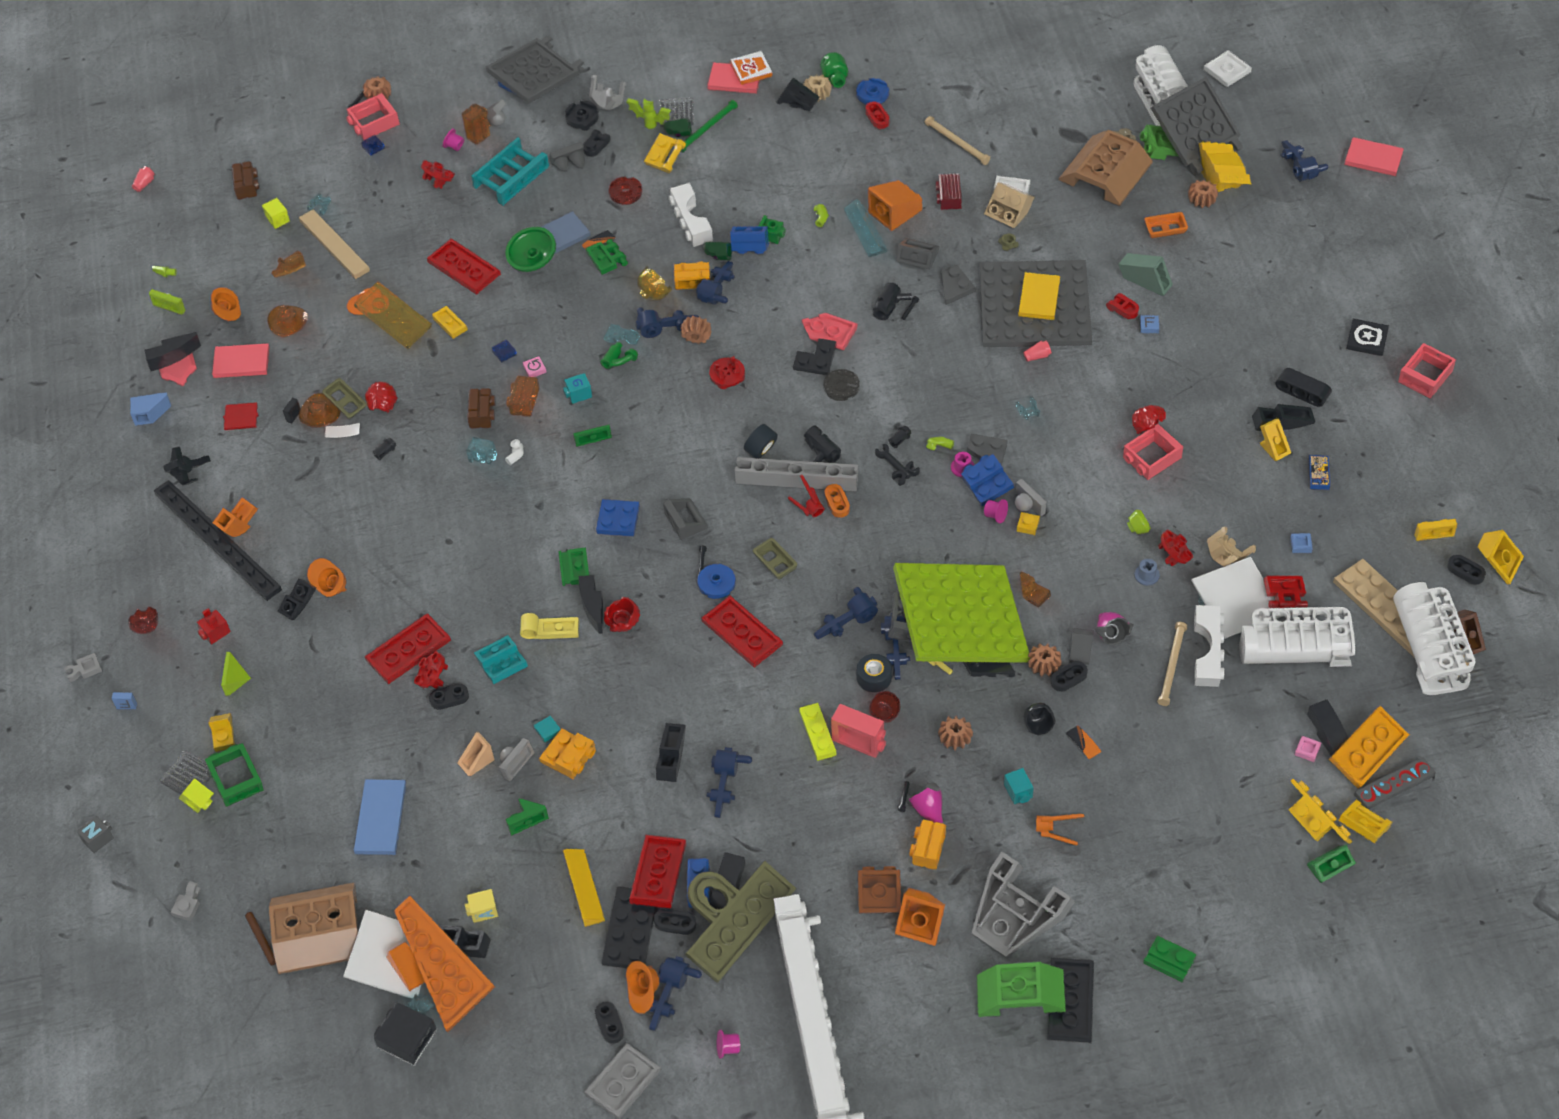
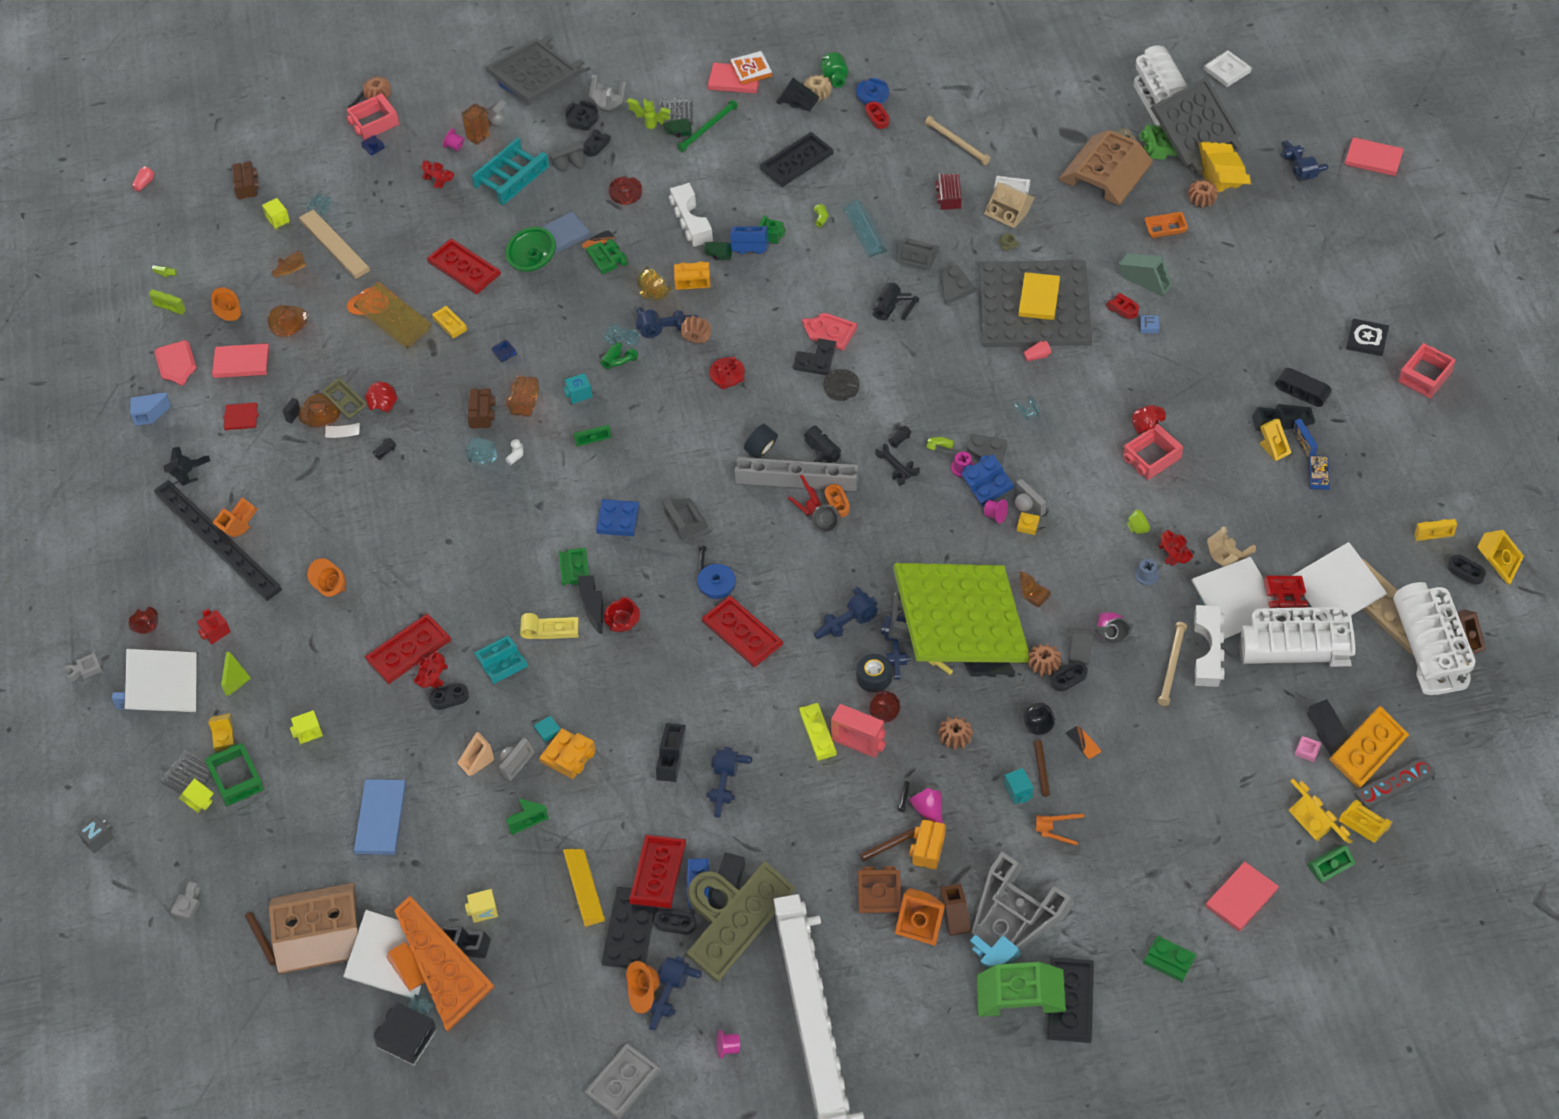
black slope [145,332,201,371] -> none
black slope [277,578,317,620] -> none
bright pink tile [523,357,547,379] -> none
black plate [595,1002,624,1044] -> none
yellow plate [644,133,686,173] -> none
dark blue piece [696,261,735,305] -> none
olive piece [753,538,797,580] -> none
orange slope [868,180,922,231] -> none
medium blue tile [1290,533,1313,553] -> none
none -> white piece [125,649,196,712]
none -> neon yellow brick [290,710,323,744]
none -> black plate [760,132,834,187]
none -> dark grey hair [812,504,841,534]
none -> reddish brown bar [859,827,915,862]
none -> reddish brown slope [939,883,971,936]
none -> medium azure brick [970,934,1021,969]
none -> reddish brown bar [1034,740,1050,797]
none -> coral tile [1205,862,1279,932]
none -> blue tile [1292,419,1318,459]
none -> white piece [1292,542,1387,621]

